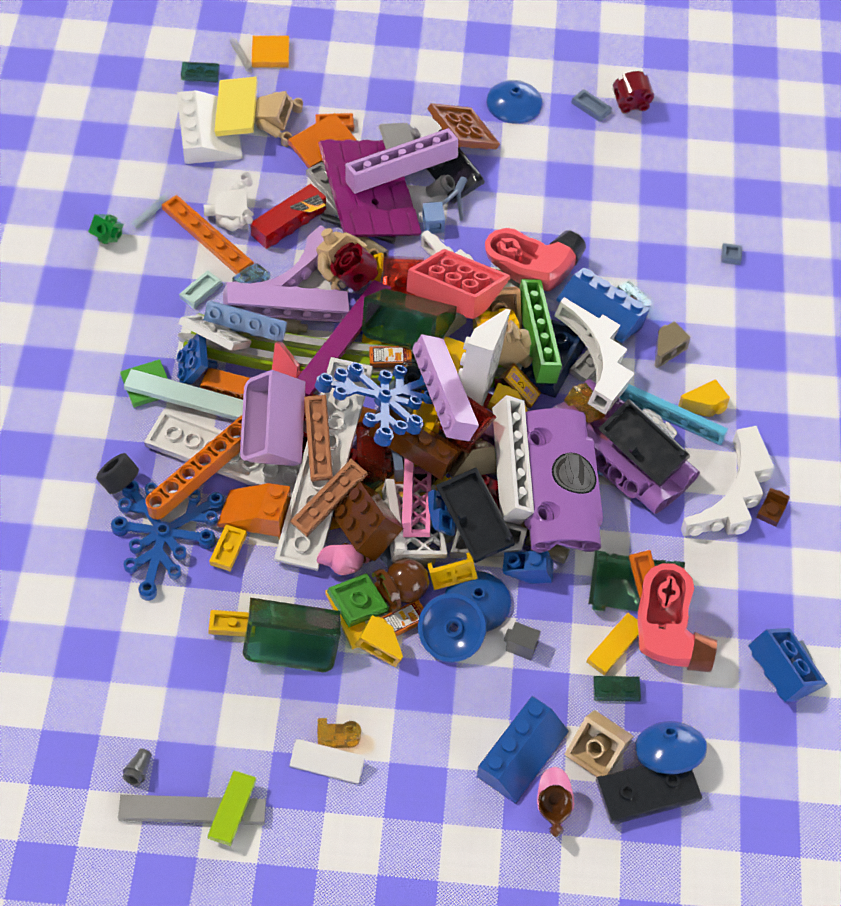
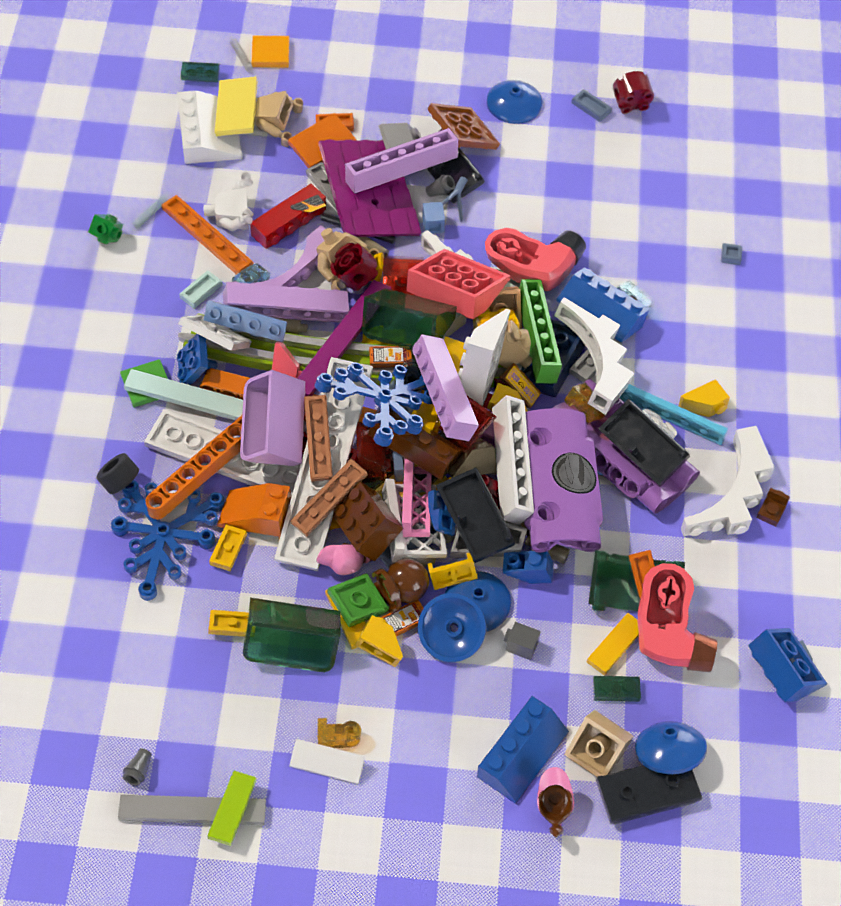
dark tan slope [654,321,691,368] -> none

